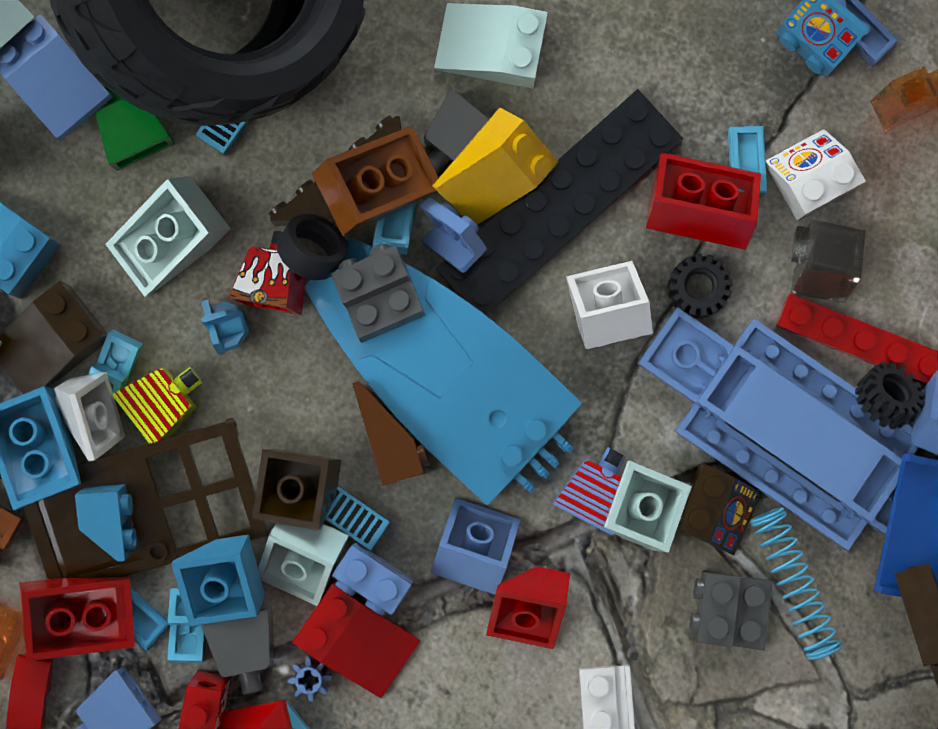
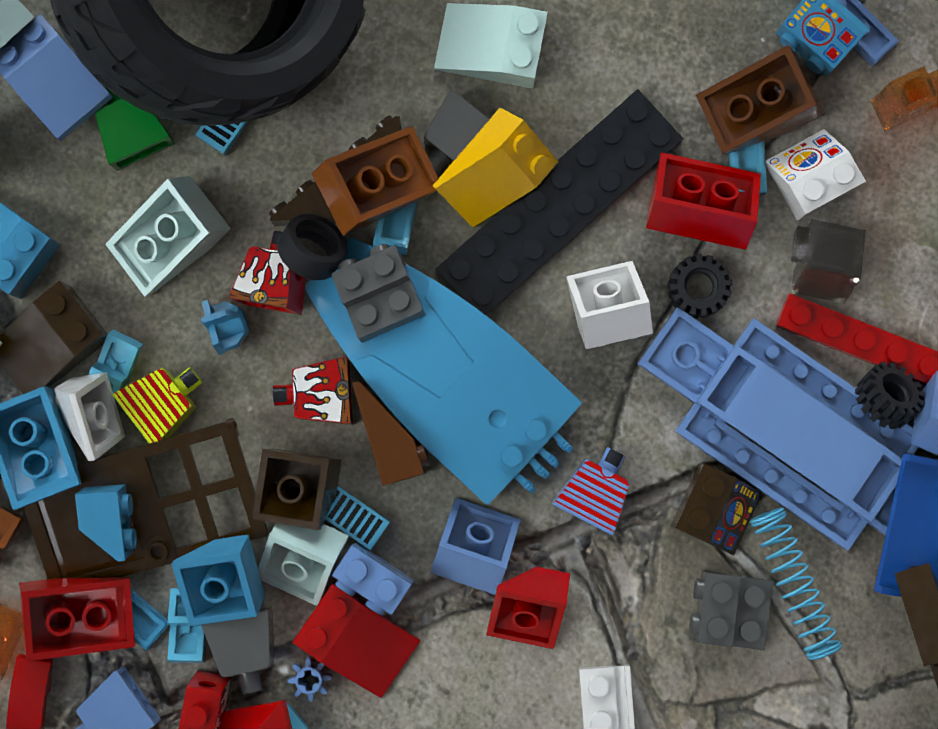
medium blue bracket [420,197,487,273] -> none
light aqua slope [604,461,692,553] -> none
none -> torso [273,357,353,424]
none -> reddish brown slope [696,45,825,155]

